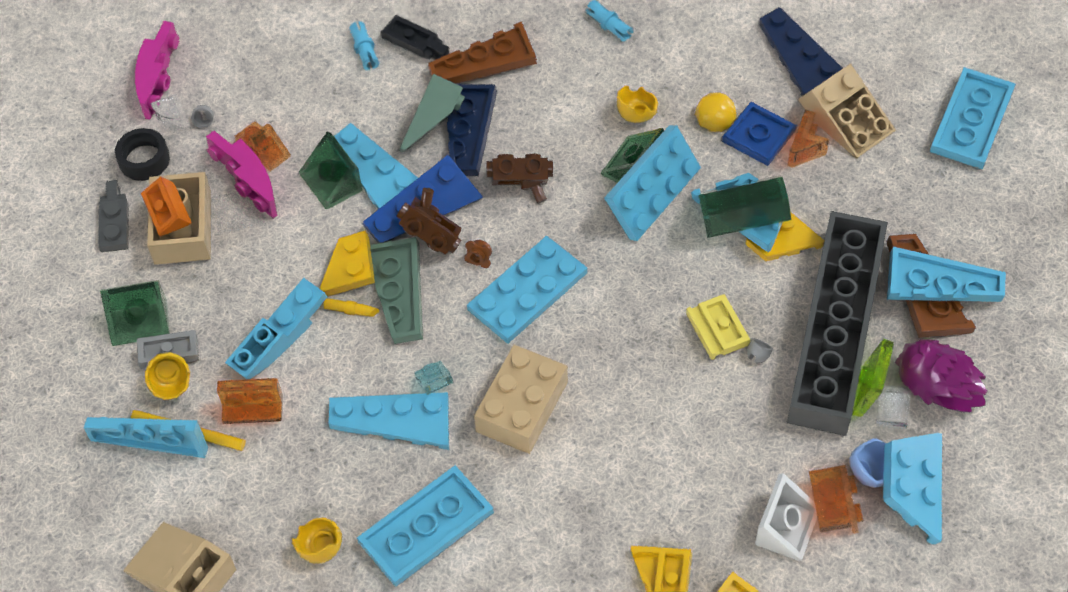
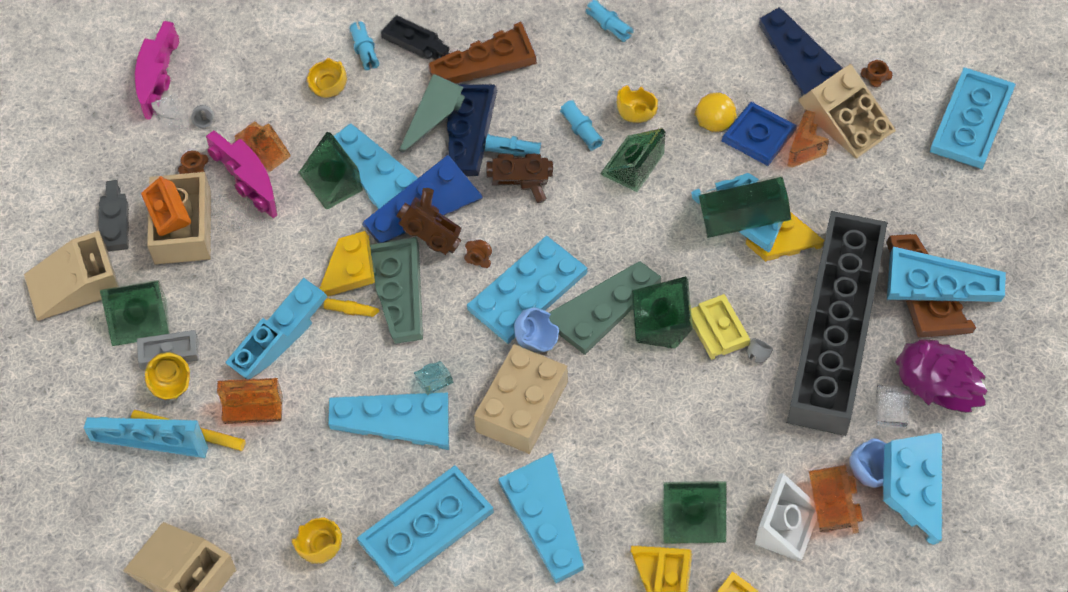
black tyre [115,128,170,181] -> none
medium azure plate [604,125,701,241] -> none
clear neon green plate [852,338,894,417] -> none
none -> tan slope [24,231,121,321]
none -> dark orange plate [178,150,209,174]
none -> yellow hair [307,58,347,98]
none -> medium azure pin [485,134,541,157]
none -> medium azure wing [498,453,584,584]
none -> light blue hair [514,307,559,352]
none -> sand green wing [549,261,661,355]
none -> medium azure pin [560,100,604,151]
none -> clear green slope [632,276,693,348]
none -> clear green slope [662,481,727,543]
none -> dark orange plate [861,60,893,87]

